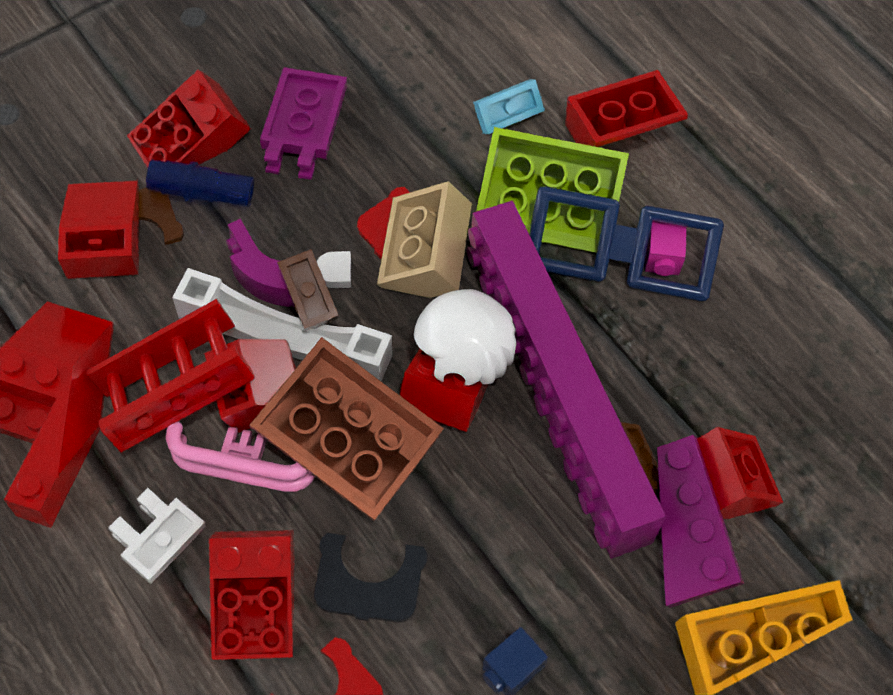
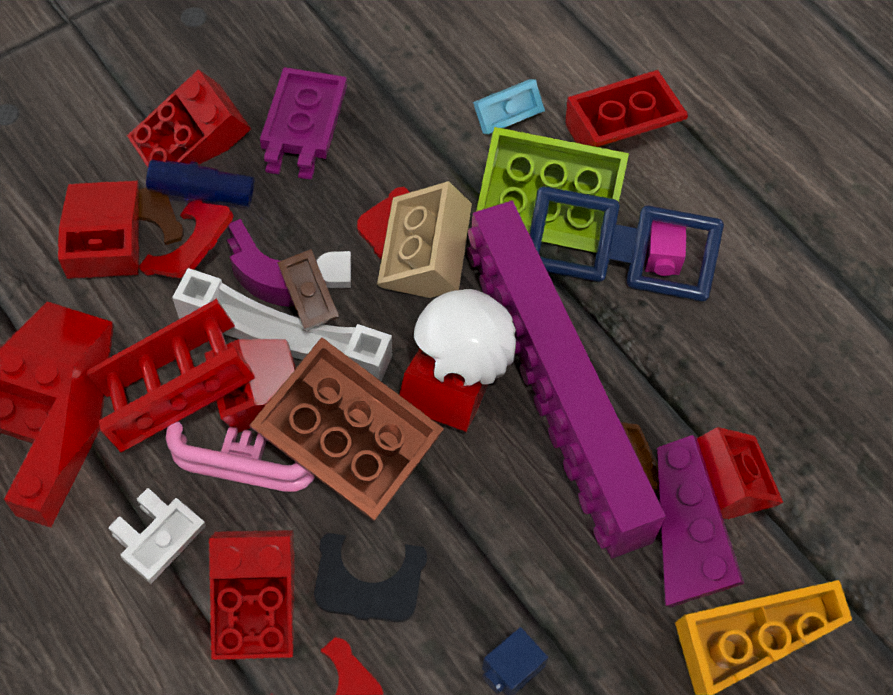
none -> red piece [139,200,233,278]

